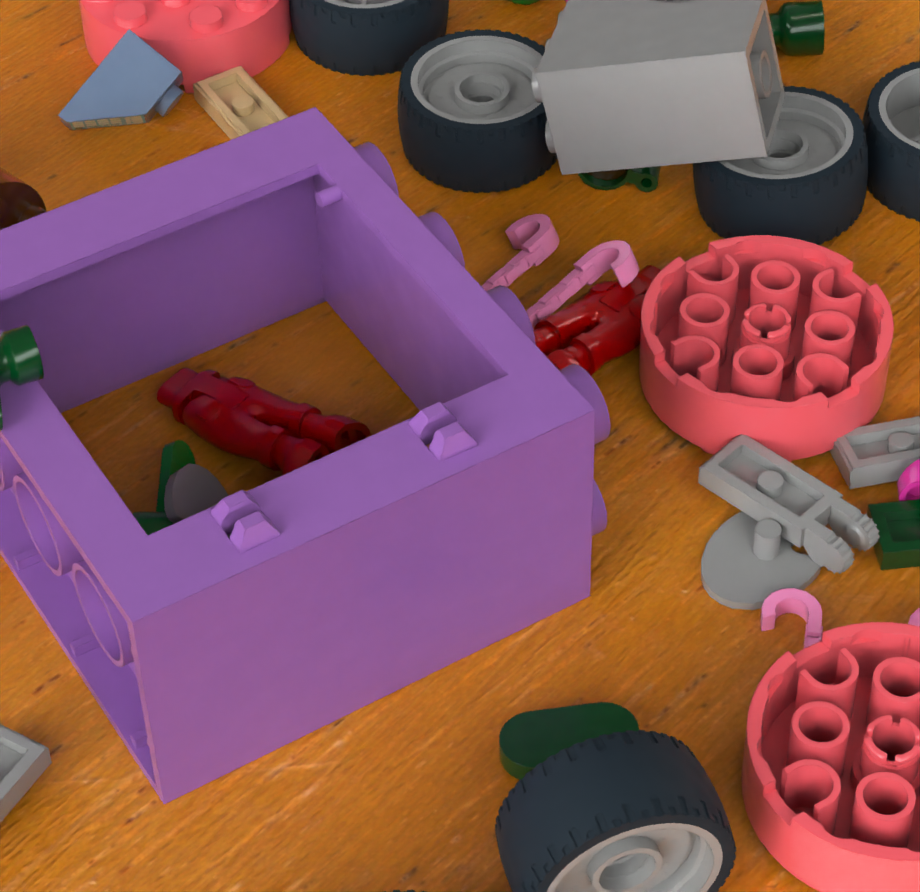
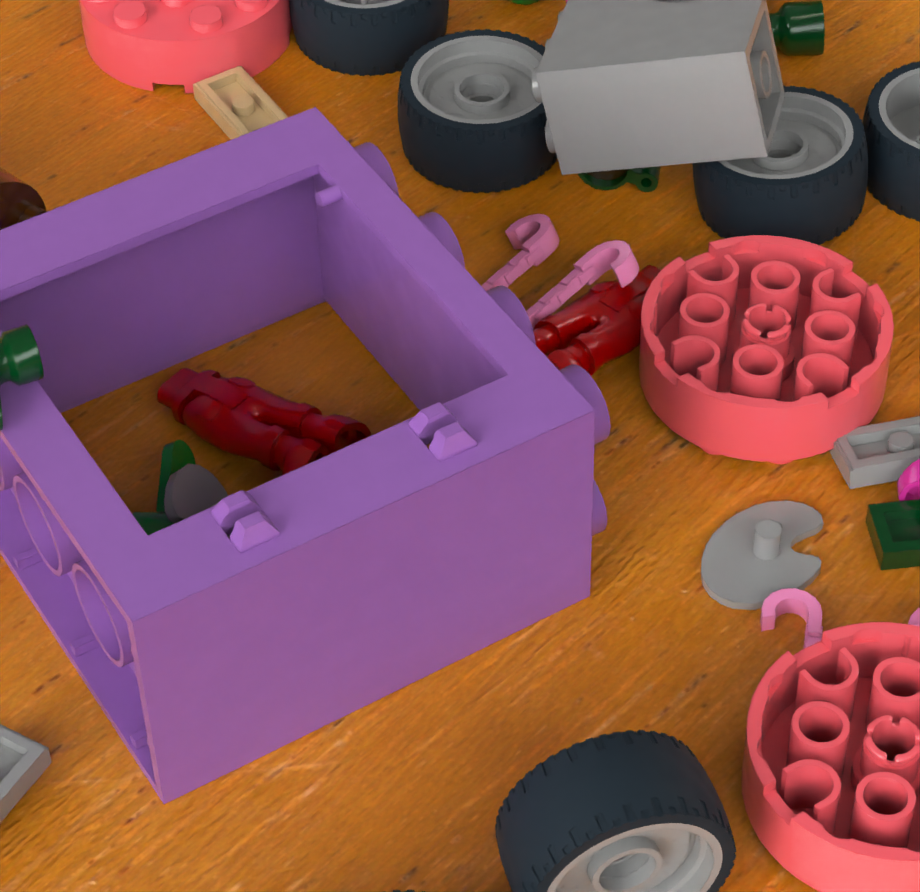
sand blue slope [58,29,184,130] -> none
dark green tile [499,702,639,780] -> none
light grey hinge [698,434,880,574] -> none

